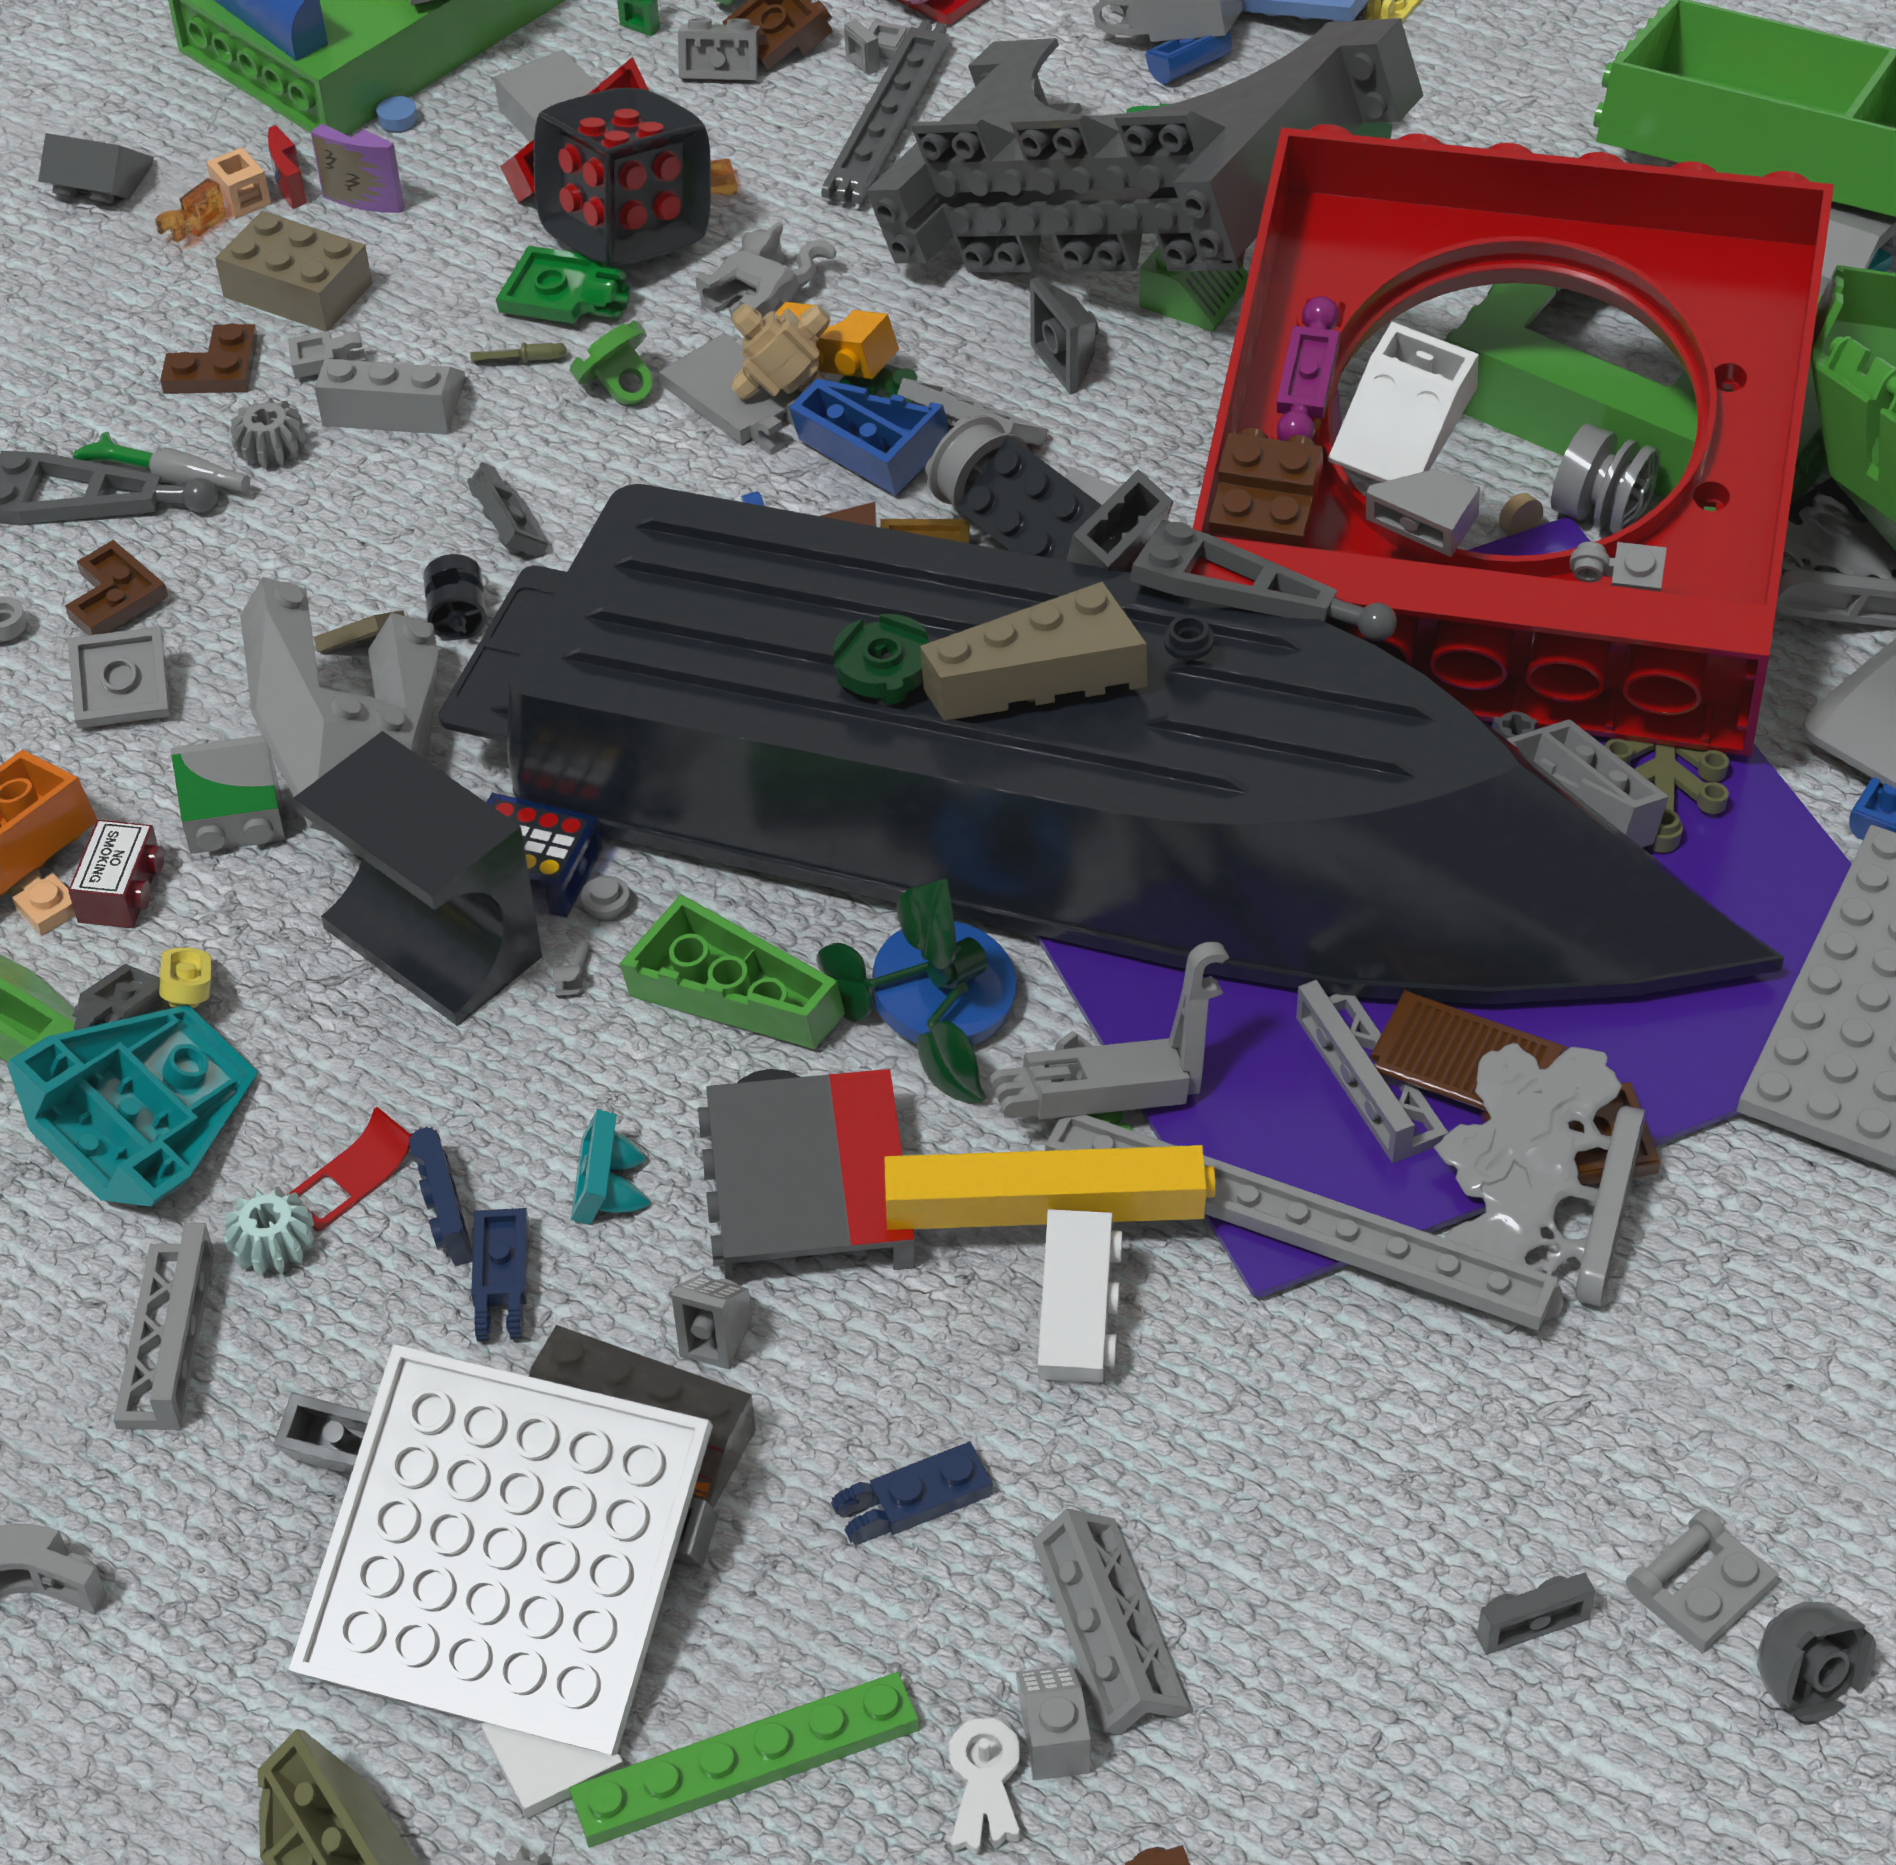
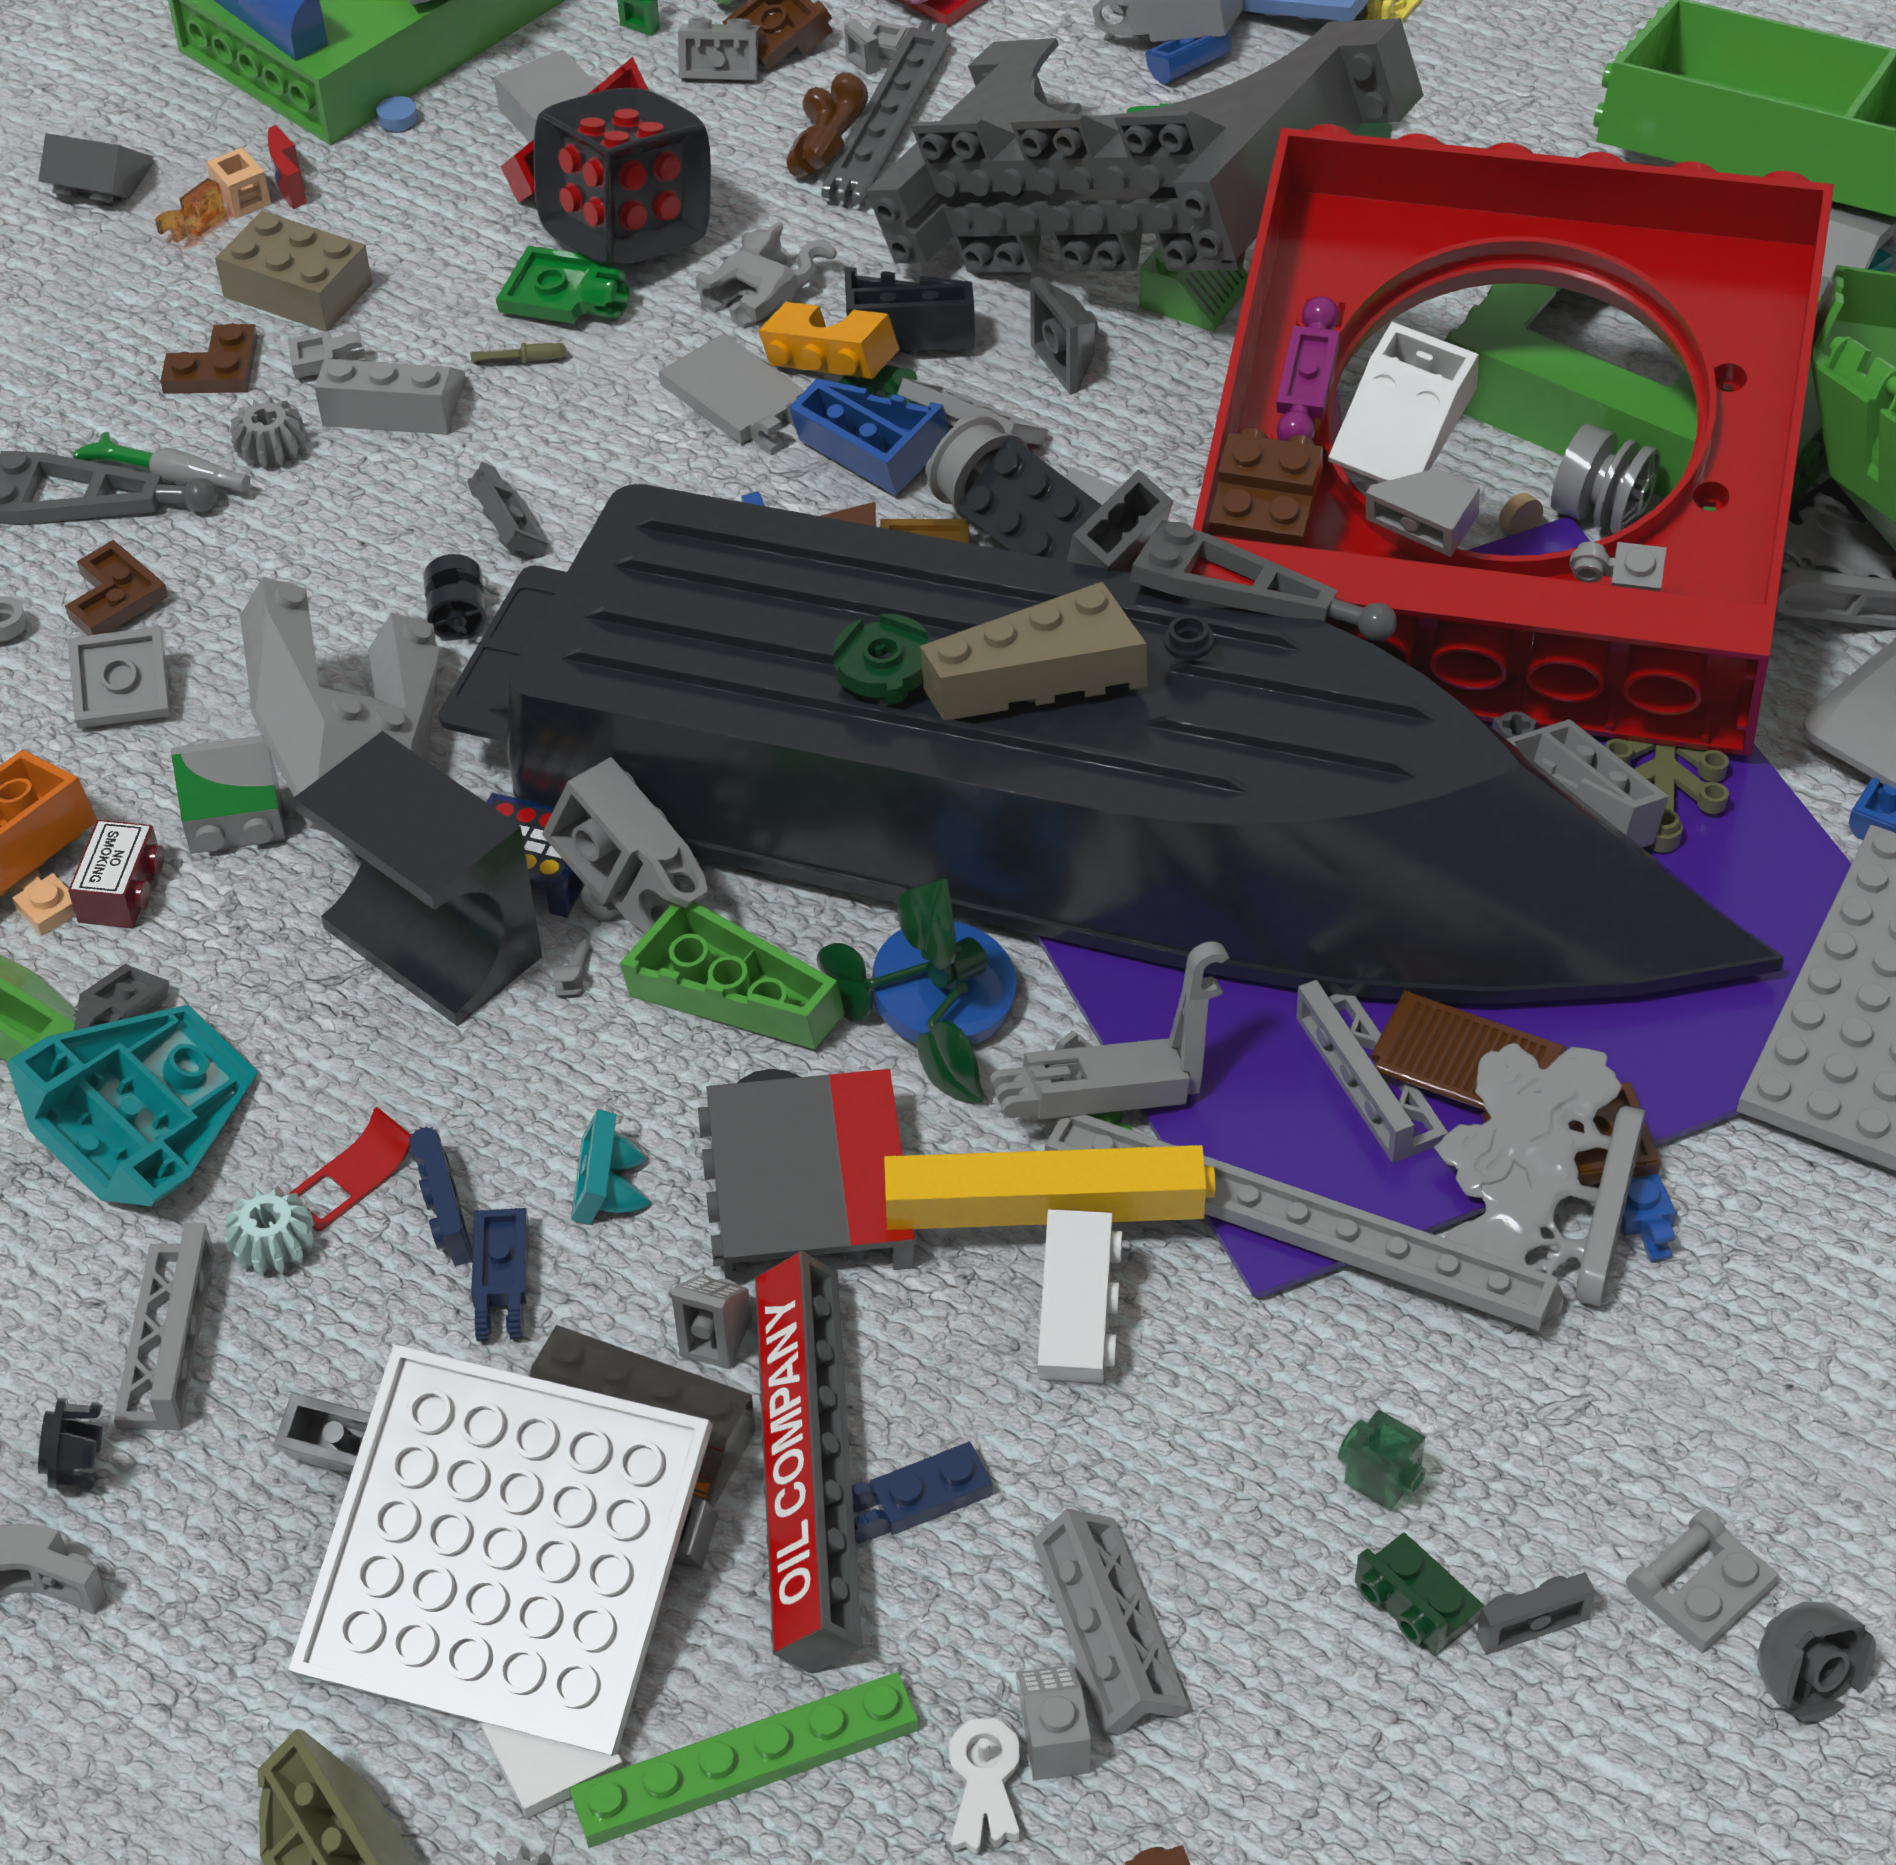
light yellow plate [159,947,211,1009] -> none
slope [311,123,405,213] -> none
dark tan tile [313,610,405,654] -> none
bright green tile [569,320,652,406] -> none
clear orange tile [711,158,738,195] -> none
tan piece [731,304,831,400] -> none
none -> black piece [38,1398,103,1490]
none -> light grey brick [542,757,707,933]
none -> brick [755,1251,862,1674]
none -> reddish brown piece [786,72,869,178]
none -> black wedge [844,266,975,354]
none -> clear green brick [1337,1409,1426,1511]
none -> dark green bracket [1355,1532,1485,1657]
none -> blue plate [1621,1174,1676,1262]

